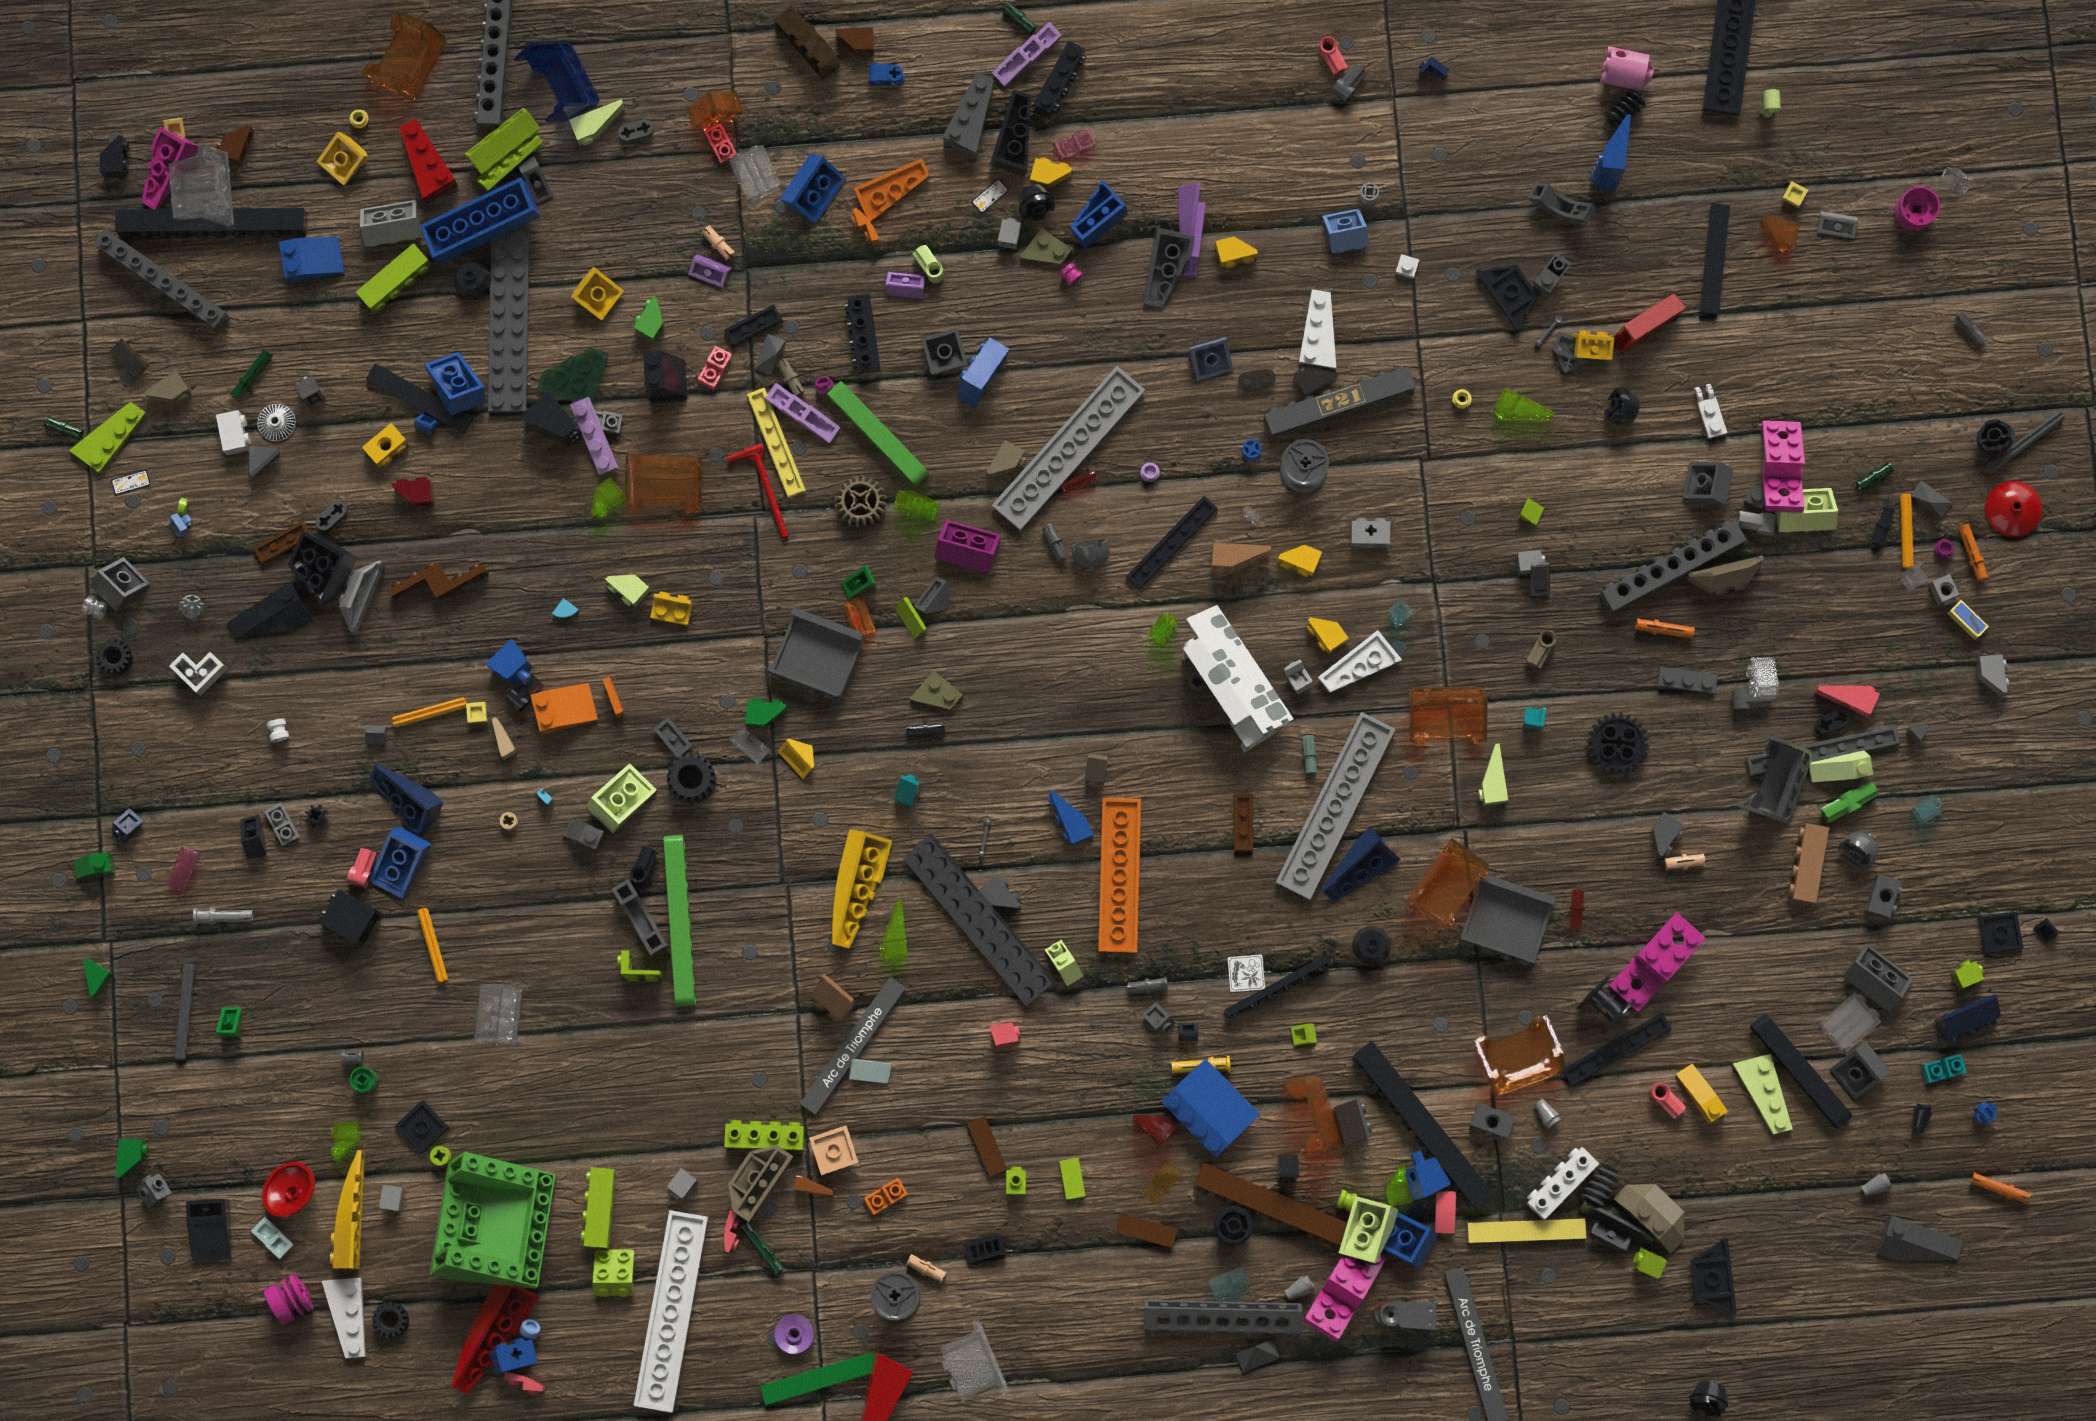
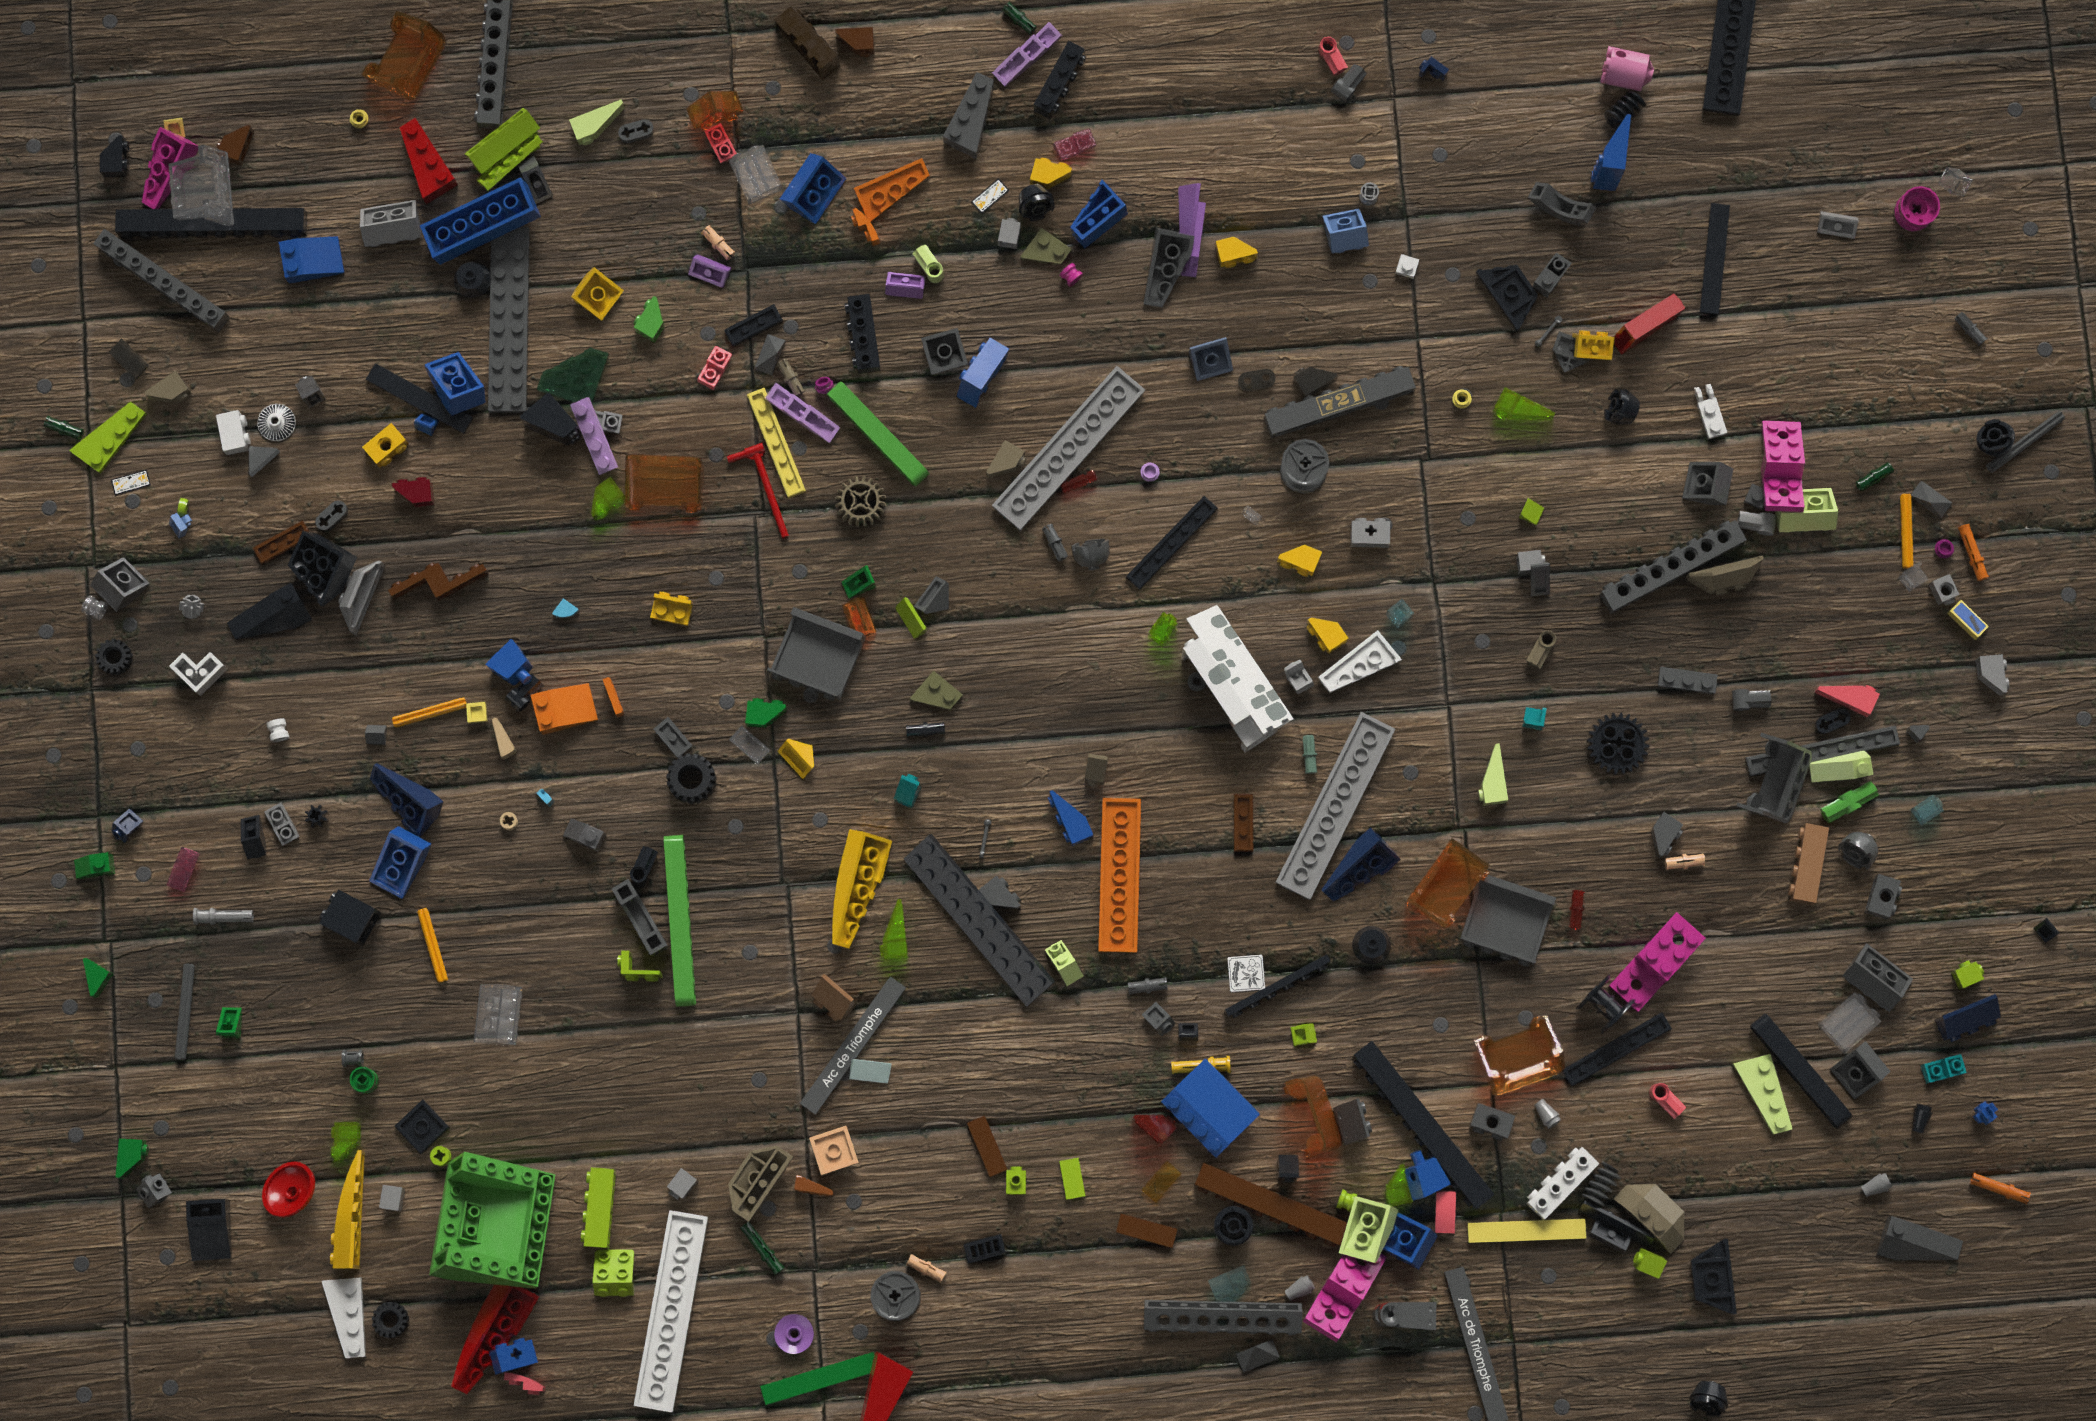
dark green pin [229,349,273,401] -> none
light aqua slope [251,1216,293,1259] -> none
dark pink wheel [264,1273,314,1326] -> none
yellow slope [316,132,368,186] -> none
coral piece [346,848,377,889] -> none
lime brick [356,243,431,313] -> none
clear blue windscreen [514,40,599,123] -> none
light blue tile [519,1319,541,1340] -> none
yellowish green slope [586,763,657,833] -> none
yellowish green slope [605,575,651,607] -> none
black slope [643,351,687,400] -> none
lime brick [724,1120,805,1151] -> none
coral slope [724,1210,740,1253] -> none
orange slope [863,1178,908,1216] -> none
blue piece [868,63,905,86] -> none
clear neon green slope [893,490,940,521] -> none
magenta slope [934,520,1001,573] -> none
clear windscreen [940,1319,1010,1402] -> none
black wedge [989,89,1031,176] -> none
coral slope [990,1023,1021,1050] -> none
medium nougat slope [1211,543,1271,576] -> none
blue wheel [1242,439,1261,461] -> none
white wing [1299,289,1336,370] -> none
clear orange windscreen [1408,687,1488,745] -> none
orange pin [1635,618,1694,639] -> none
yellow slope [1676,1064,1728,1123] -> none
clear brick [1746,657,1779,699] -> none
yellowish green piece [1759,89,1781,117] -> none
clear orange slope [1760,214,1800,251] -> none
light yellow plate [1782,181,1808,208] -> none
black pin [1871,507,1896,546] -> none
black tile [1977,911,2024,955] -> none
red dish [1984,481,2042,538] -> none

